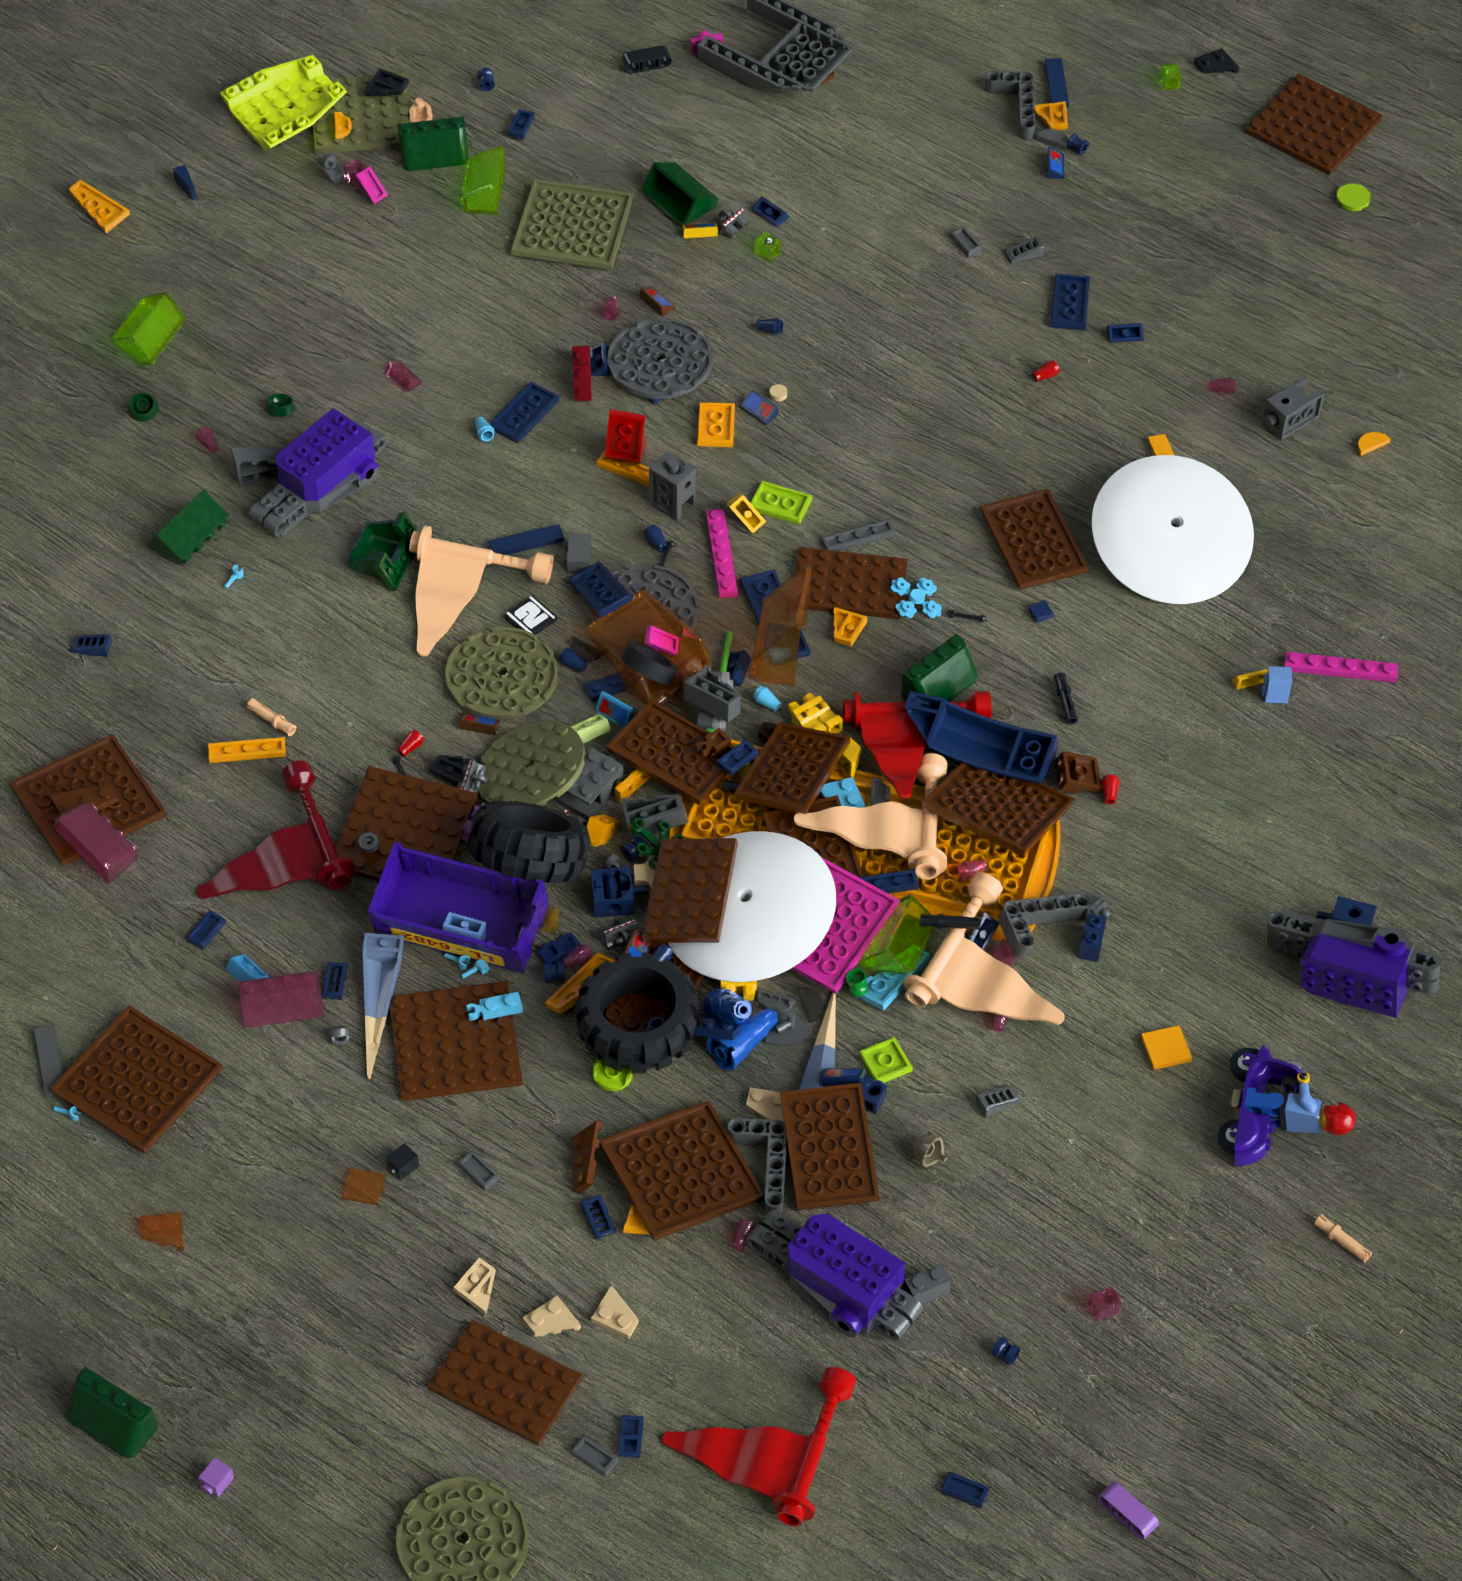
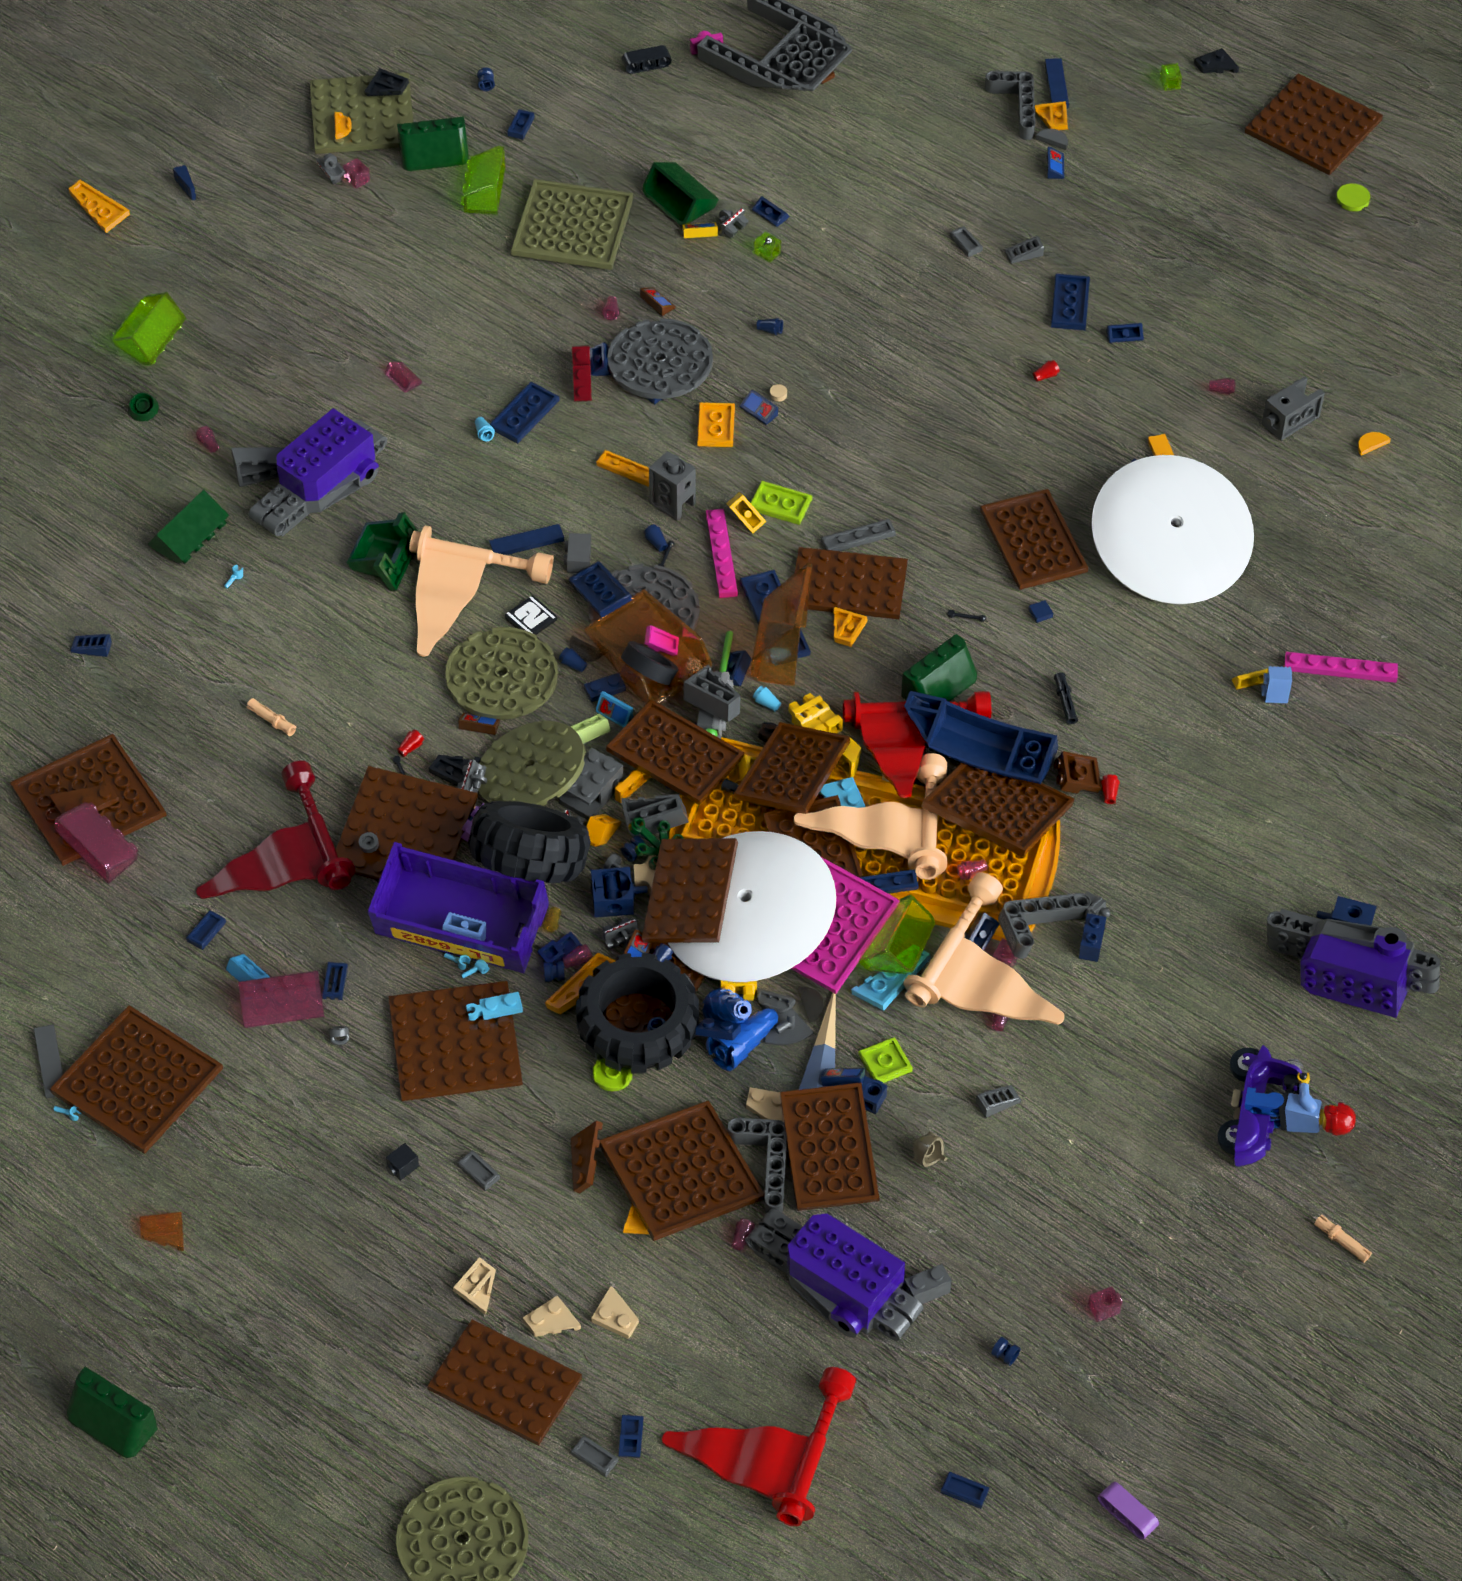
medium lavender brick [198,1457,234,1498] -> none
light orange plate [208,737,286,763] -> none
neon yellow wedge [220,55,347,152] -> none
dark green hat [264,393,296,417] -> none
clear orange piece [342,1168,386,1205] -> none
dark pink tile [355,166,388,205] -> none
sand blue plate [363,933,404,1080] -> none
light nougat arm [409,98,432,123] -> none
dark blue slope [580,1194,616,1240] -> none
red bracket [604,409,647,464] -> none
reddish brown plate [696,728,731,757] -> none
dark blue plate [717,740,758,776] -> none
green wheel [846,969,868,997] -> none
dark grey tile [870,777,890,806] -> none
medium azure plant [891,578,942,619] -> none
black pin [920,913,981,930] -> none
dark blue bush [1067,134,1090,154] -> none
light orange tile [1141,1025,1192,1070] -> none

